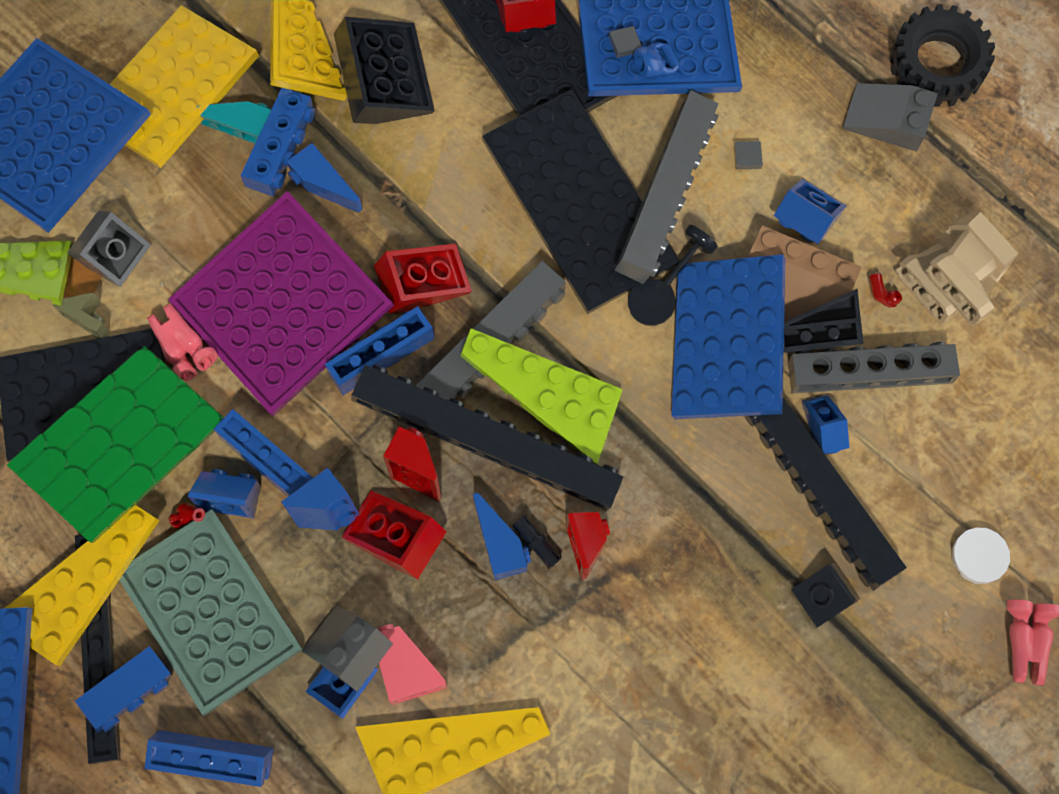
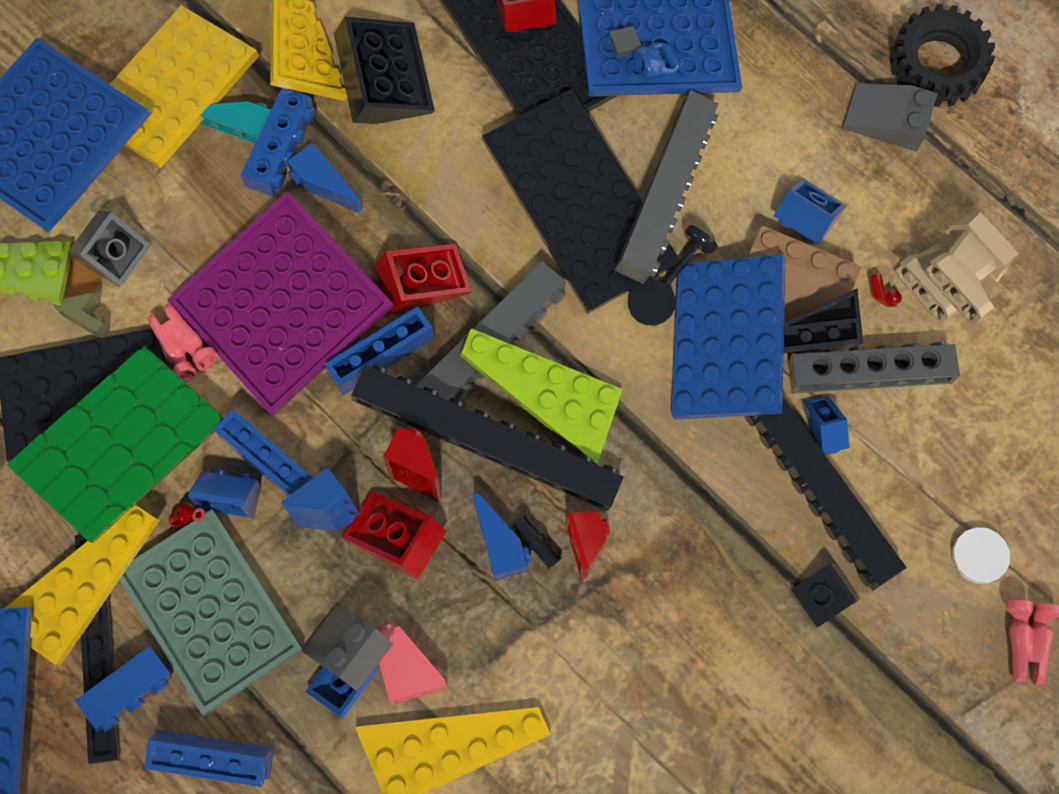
dark grey tile [734,141,763,170] -> none

